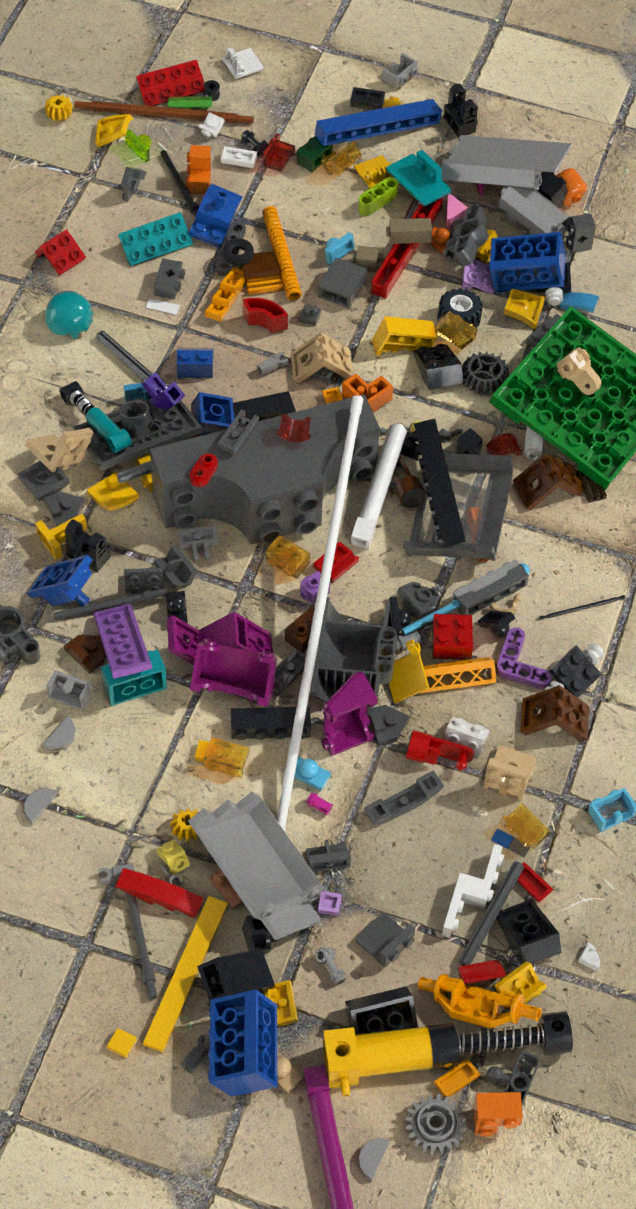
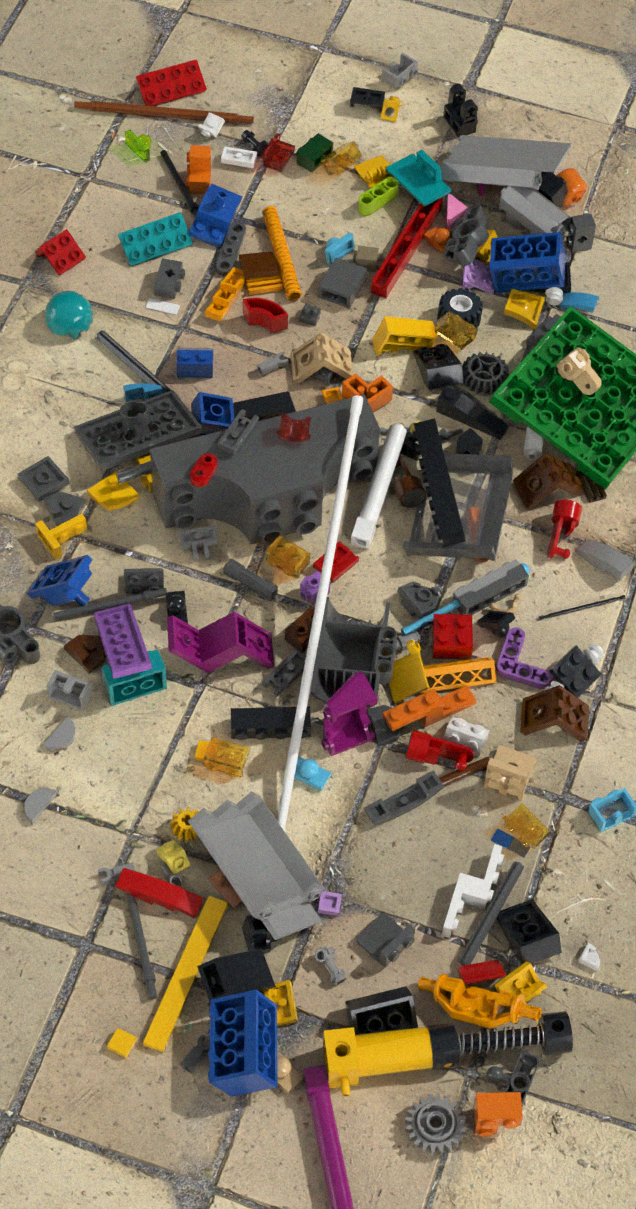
tan bracket [25,428,94,472] -> none
yellow gear [44,94,73,121] -> none
teal piece [59,381,132,453] -> none
black brick [65,519,111,572] -> none
yellow plate [95,114,133,147] -> none
dark grey plate [121,167,147,202] -> none
dark purple brick [141,372,185,410] -> none
dark grey panel [154,545,198,588] -> none
bright green hinge [168,97,212,110] -> none
magenta windscreen [190,639,277,707] -> none
black wheel [204,80,220,101] -> none
white hinge [222,48,264,79] -> none
black tyre [223,238,254,266] -> none
dark pink pin [306,793,333,816] -> none
dark grey panel [306,840,351,872] -> none
blue brick [315,99,442,146] -> none
light grey tile [359,1138,390,1182] -> none
black tile [385,597,412,639] -> none
dark tan brick [386,218,432,244] -> none
light orange tile [433,1058,481,1098] -> none
clear red piece [486,433,522,456] -> none
red tile [517,862,554,903] -> none
none -> dark grey axle [223,559,279,601]
none -> orange bracket [382,685,477,731]
none -> black wedge [436,385,509,440]
none -> reddish brown piece [439,757,490,786]
none -> red piece [547,499,582,559]
none -> light grey slope [576,539,634,581]

